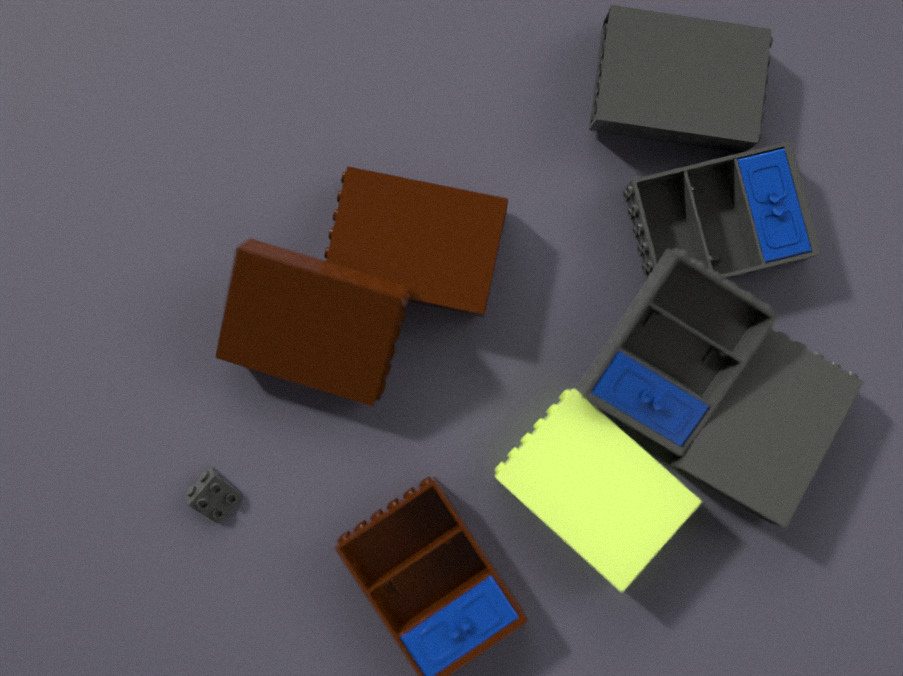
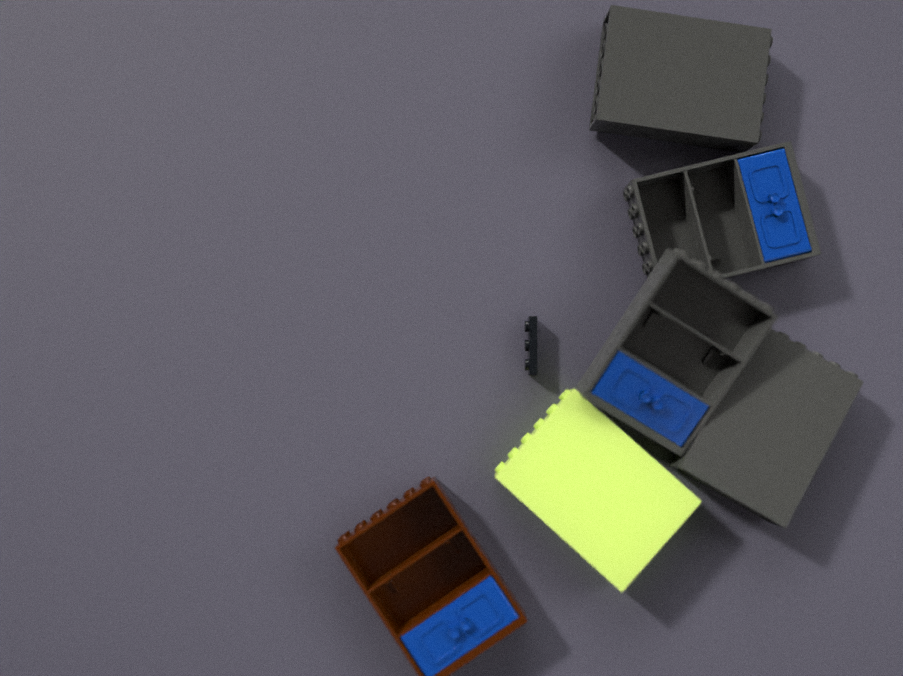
dark grey bracket [185,466,243,523] -> none
reddish brown container [215,238,411,406] -> none
reddish brown container [324,166,508,317] -> none
none -> black plate [524,316,537,374]

